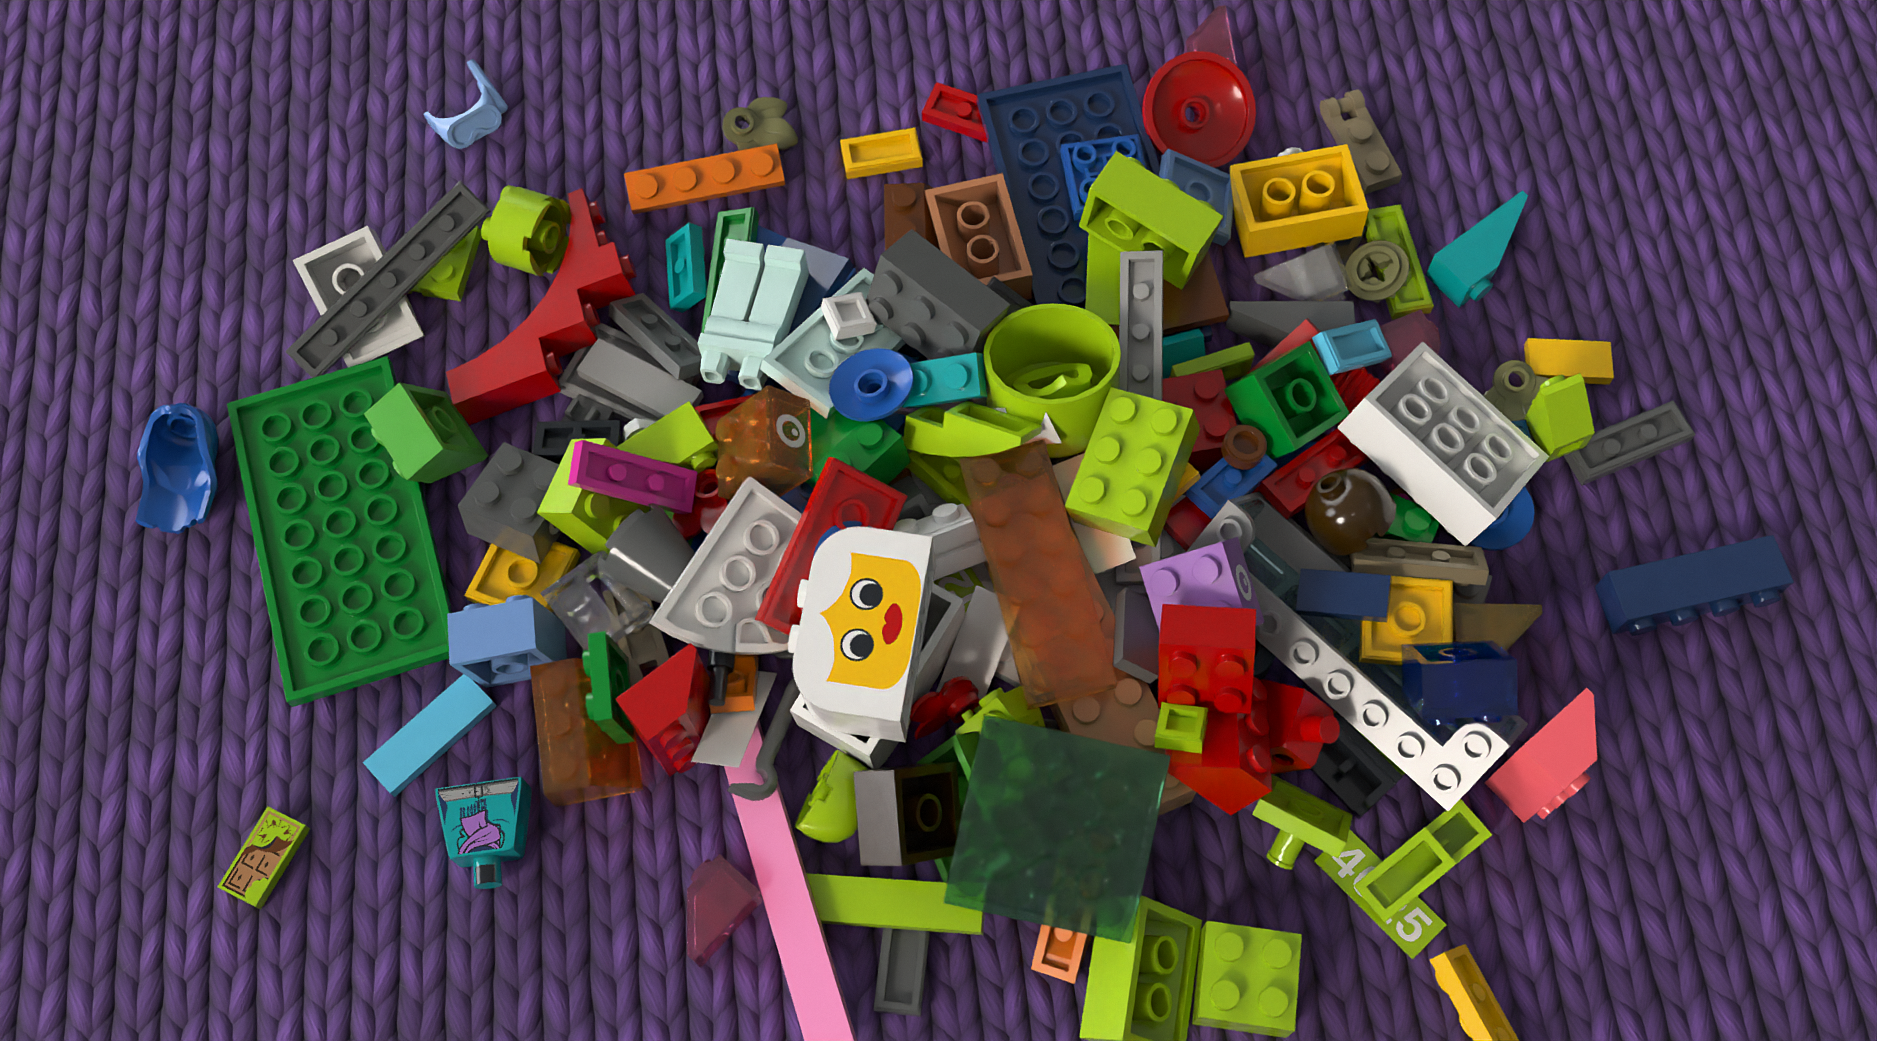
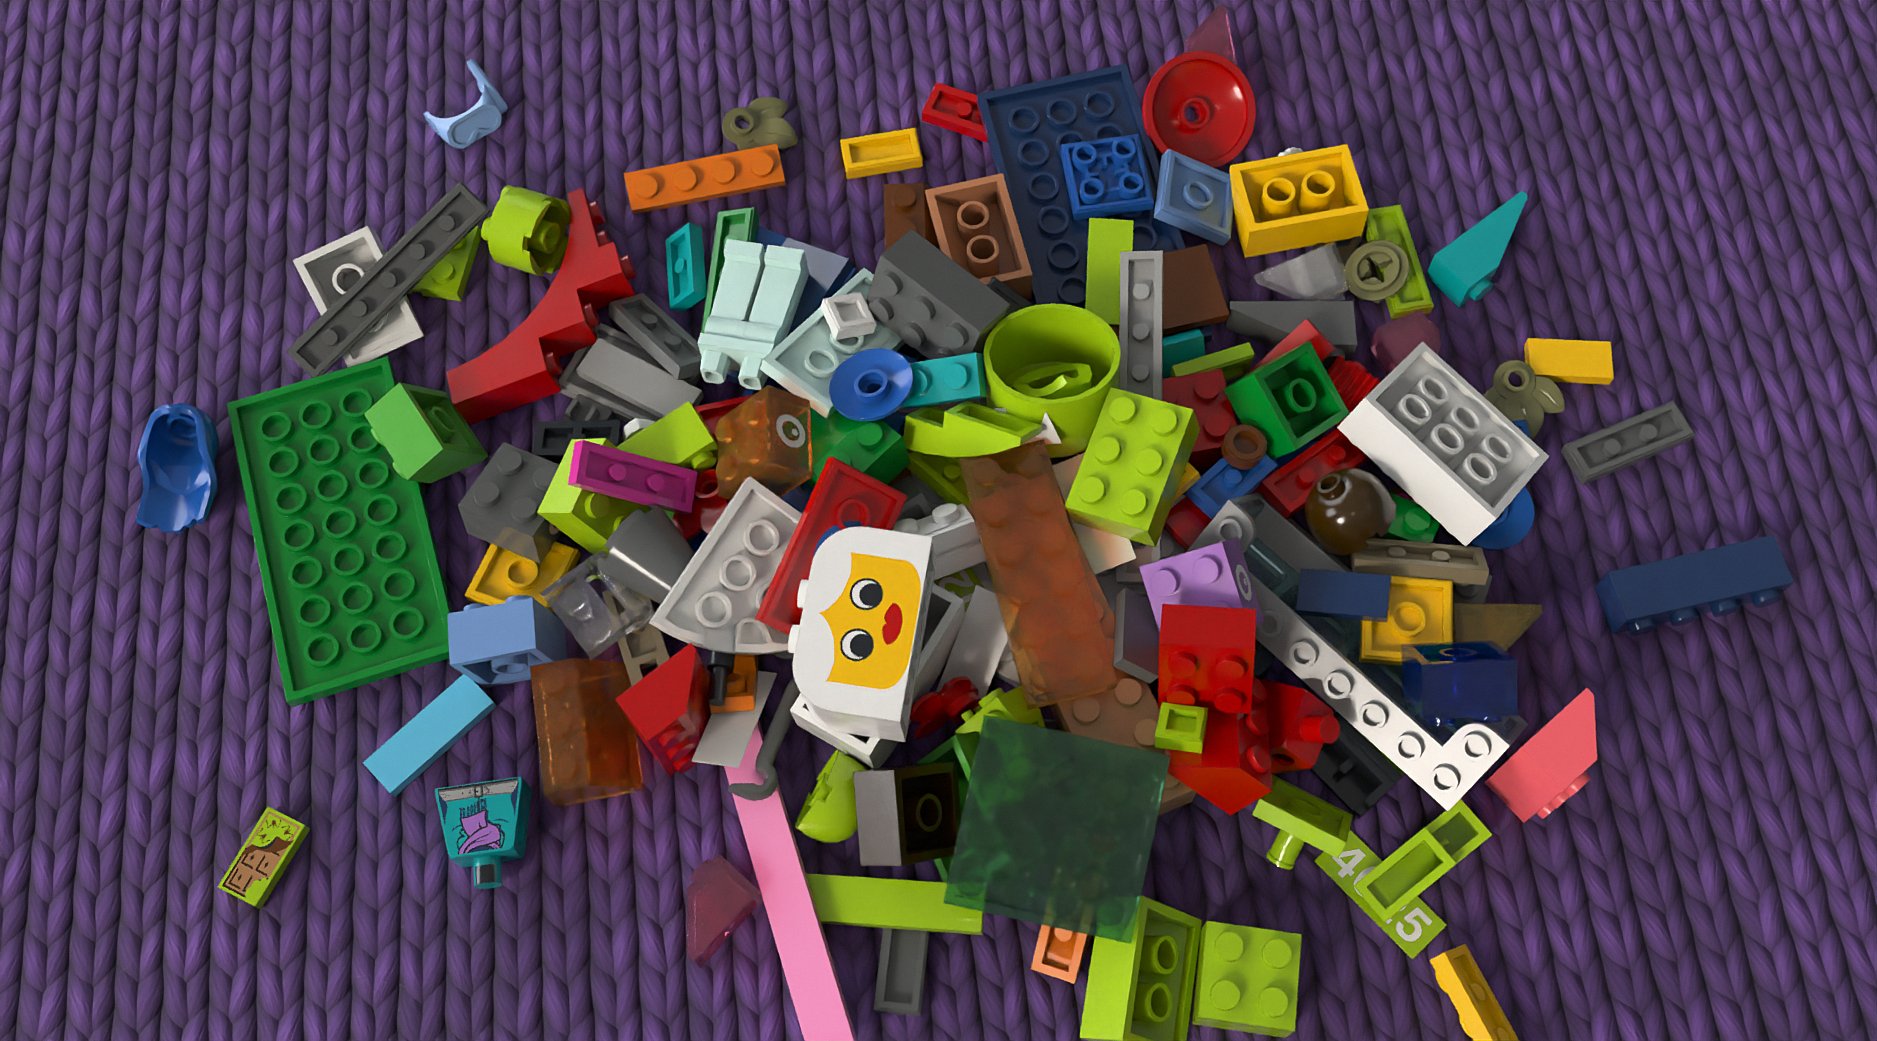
green plate [582,631,635,744] -> none
lime brick [1079,151,1223,290] -> none
medium azure tile [1312,319,1392,376] -> none
dark tan plate [1320,89,1403,195] -> none
lime slope [1524,373,1595,462] -> none

